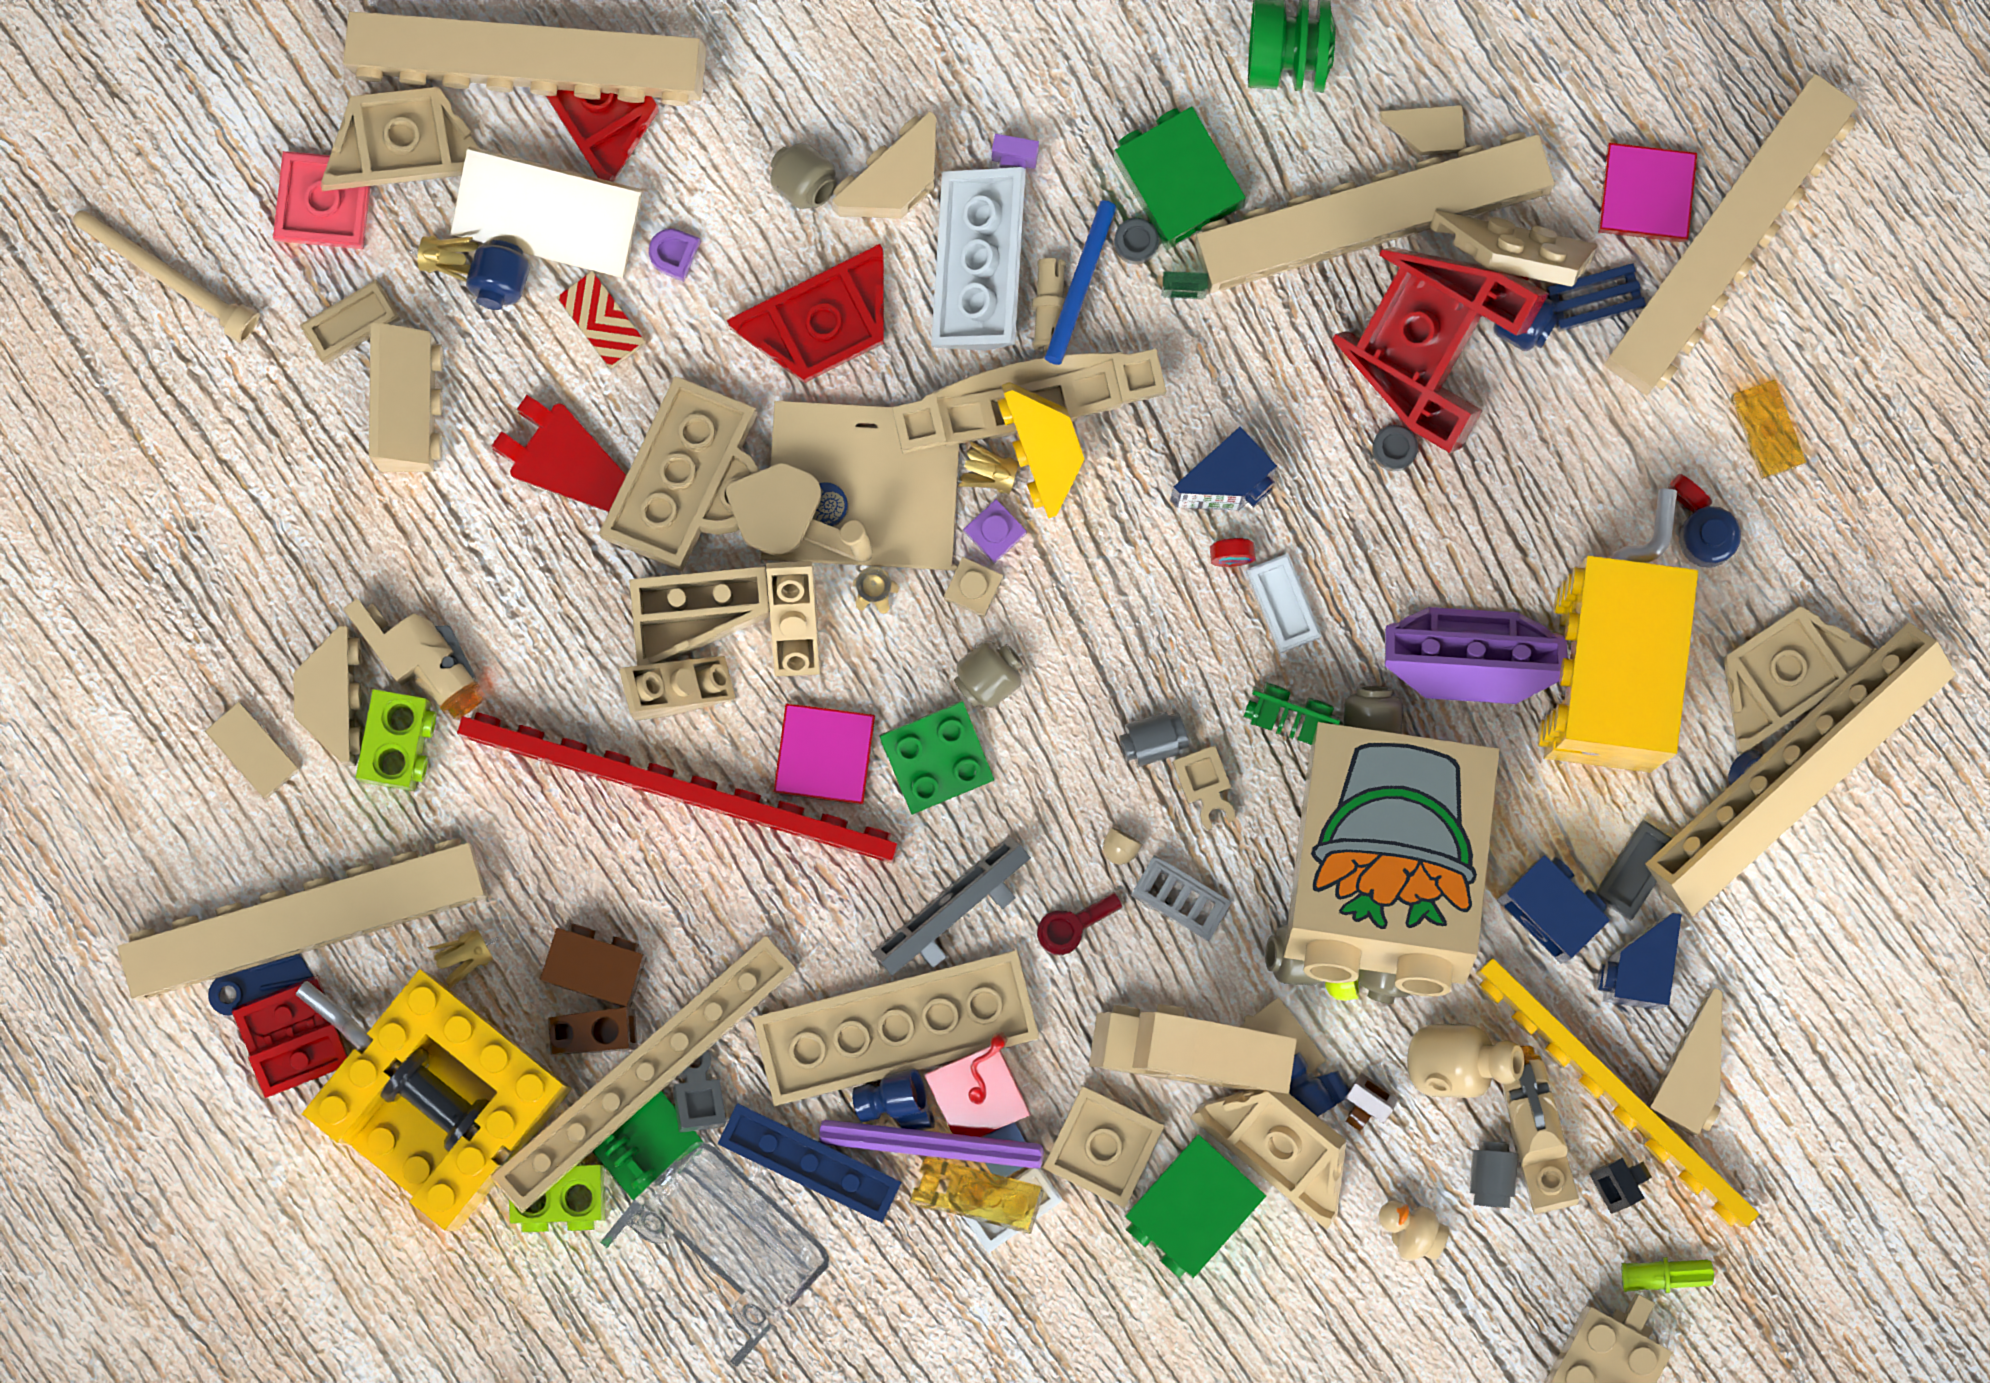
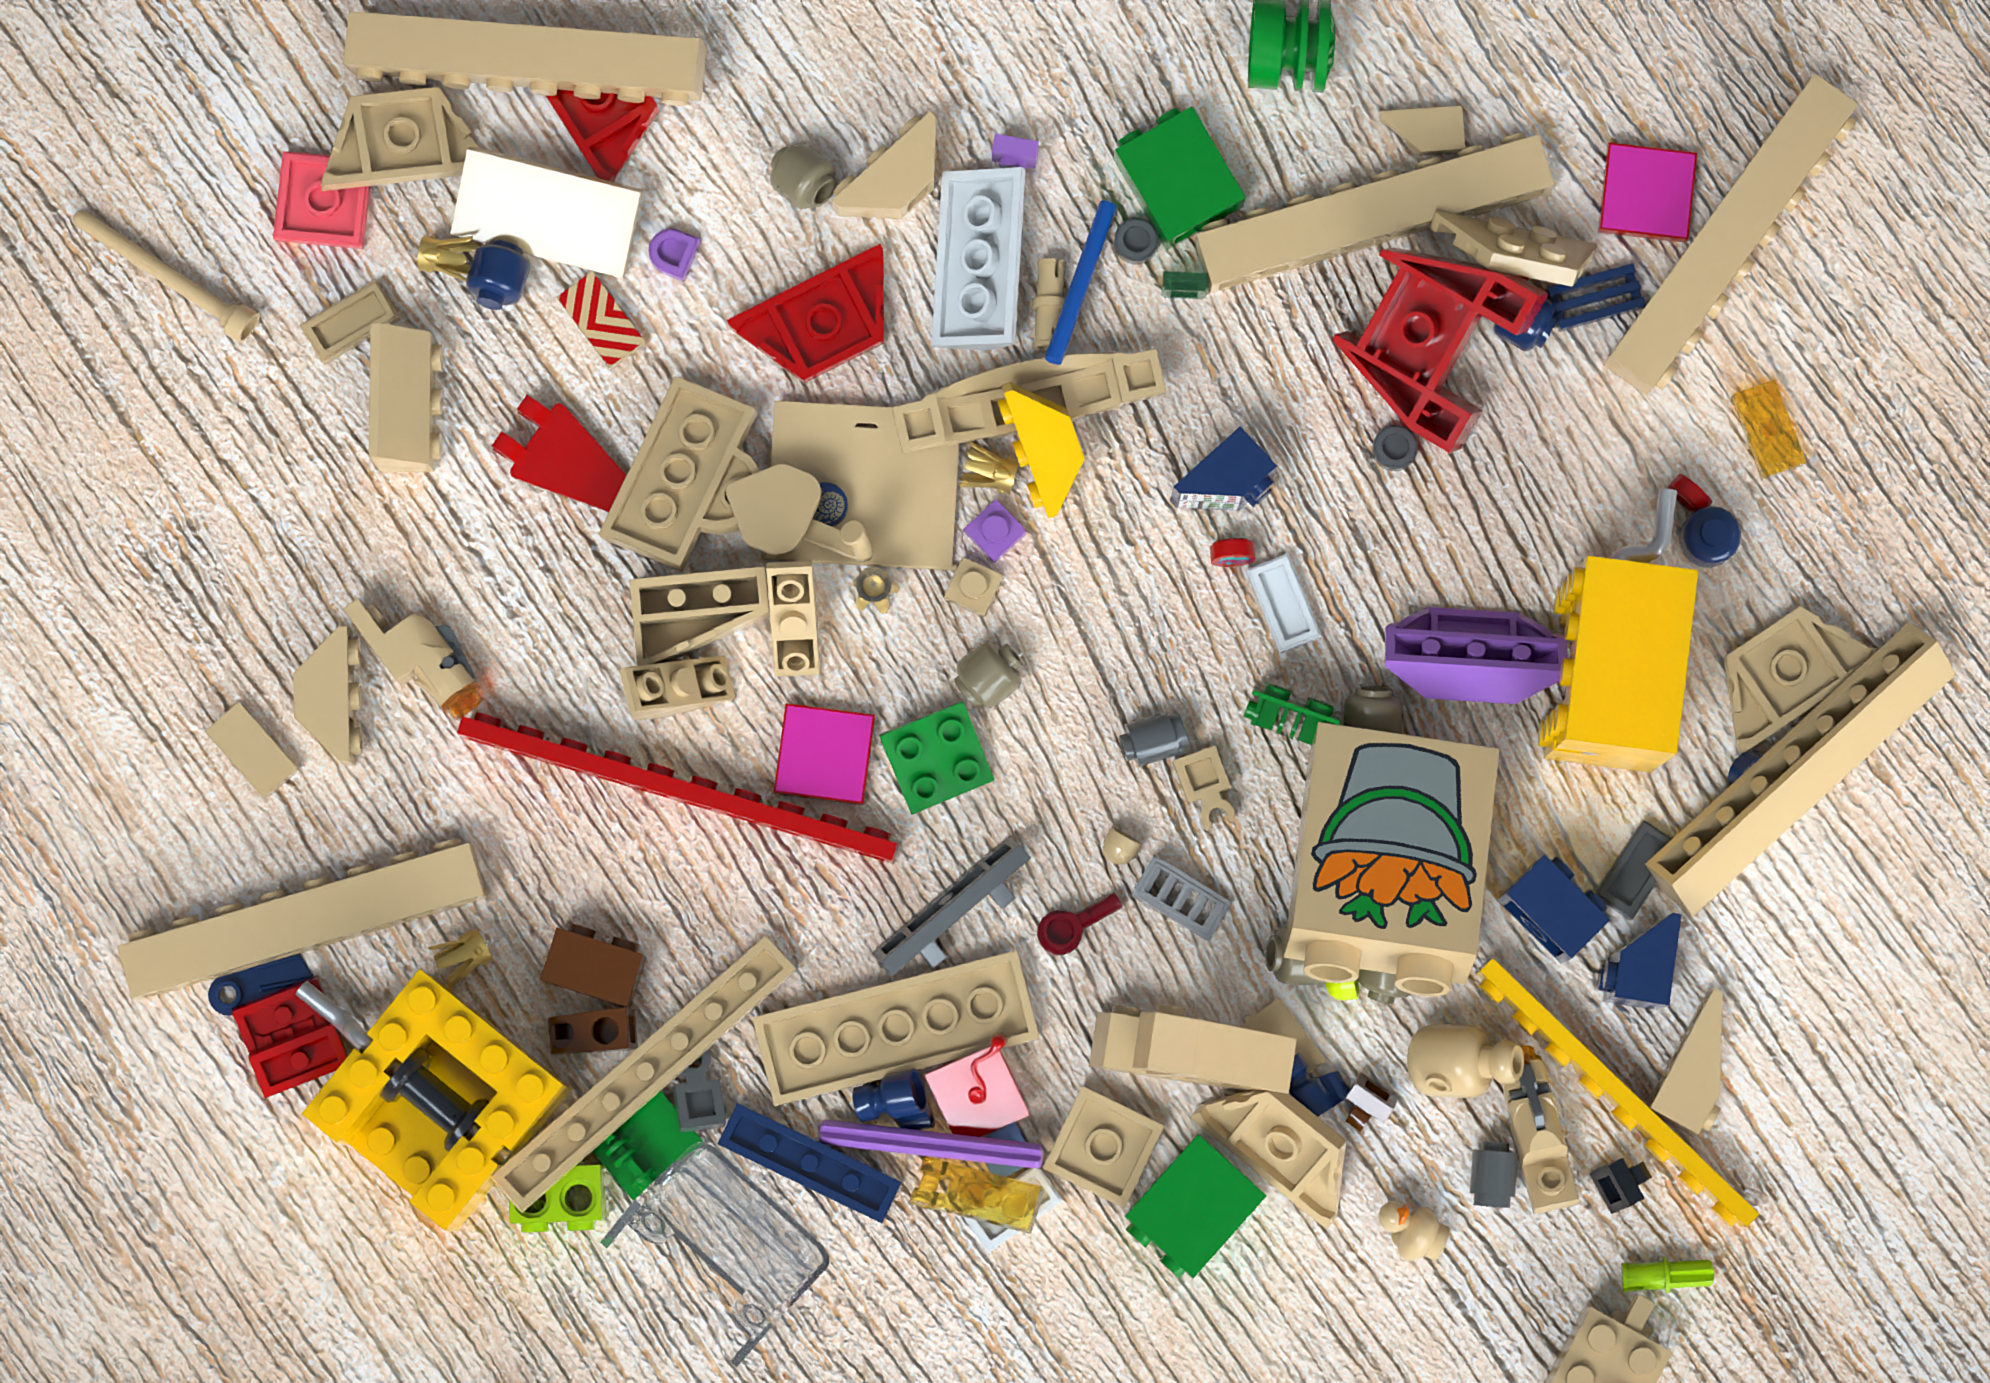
lime brick [355,689,437,792] -> none

